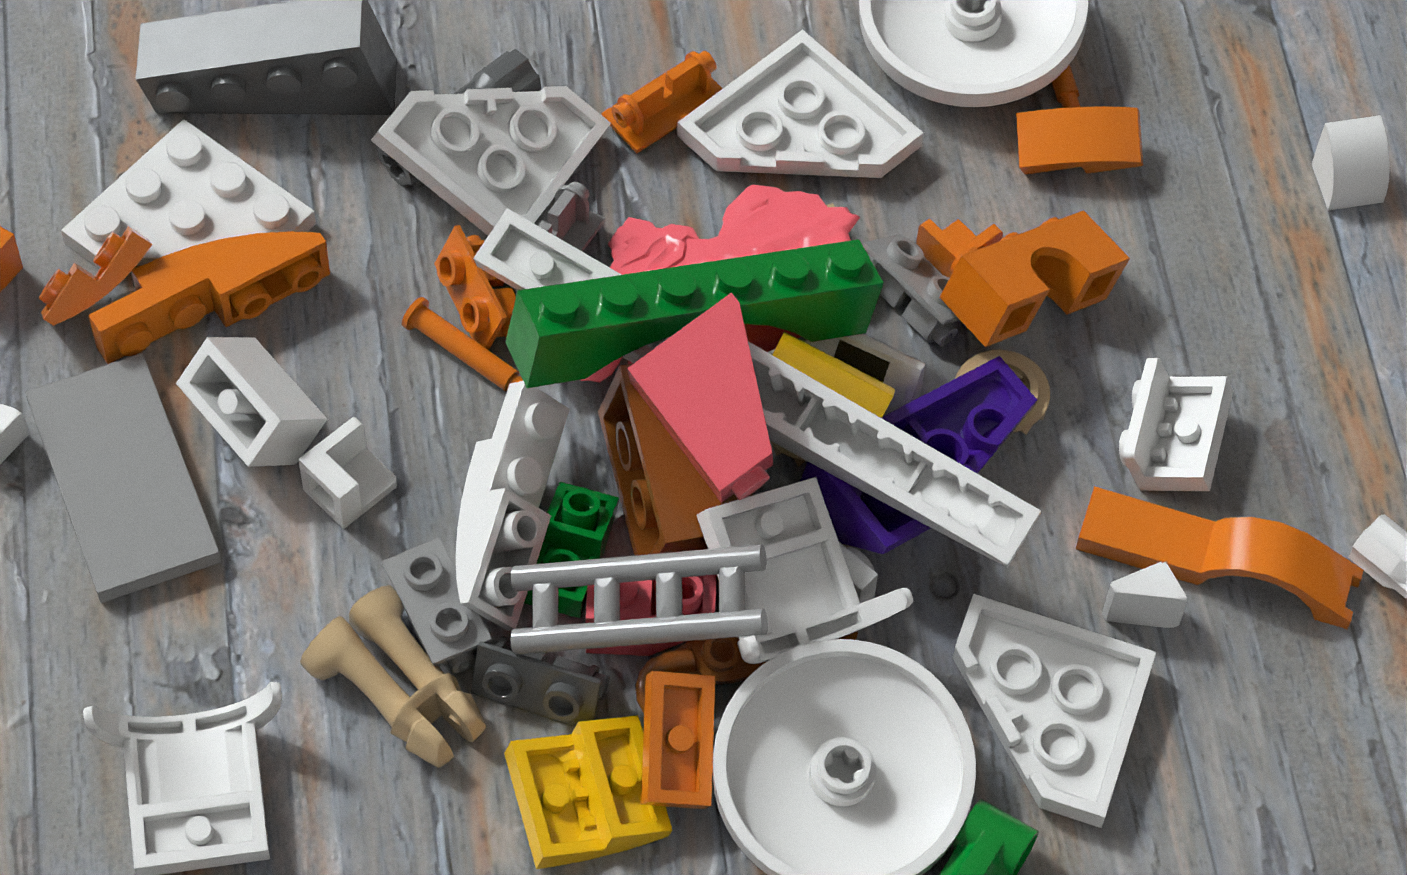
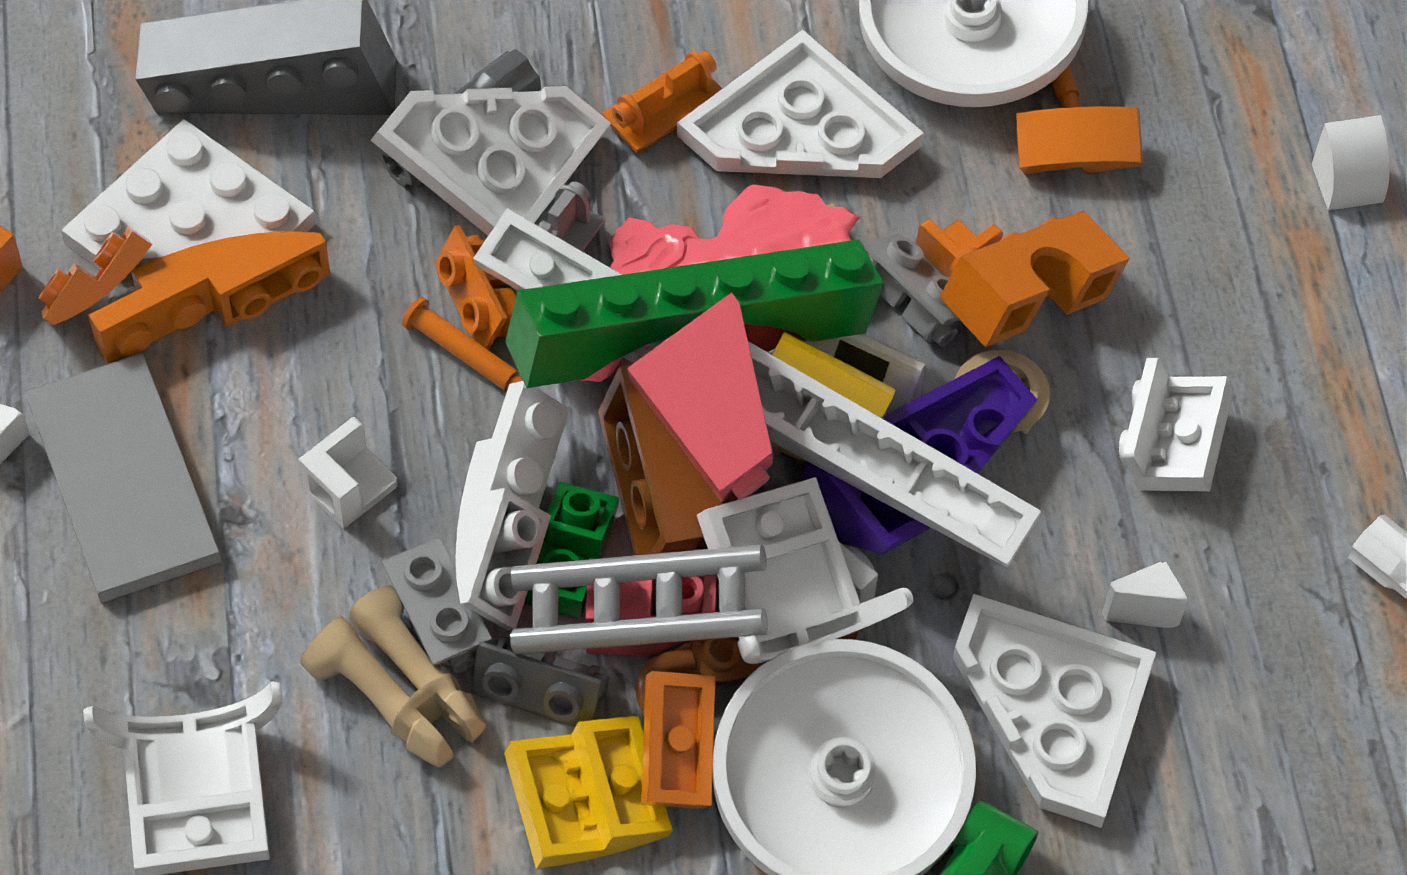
white brick [176,337,327,467] -> none
orange piece [1076,486,1364,630] -> none

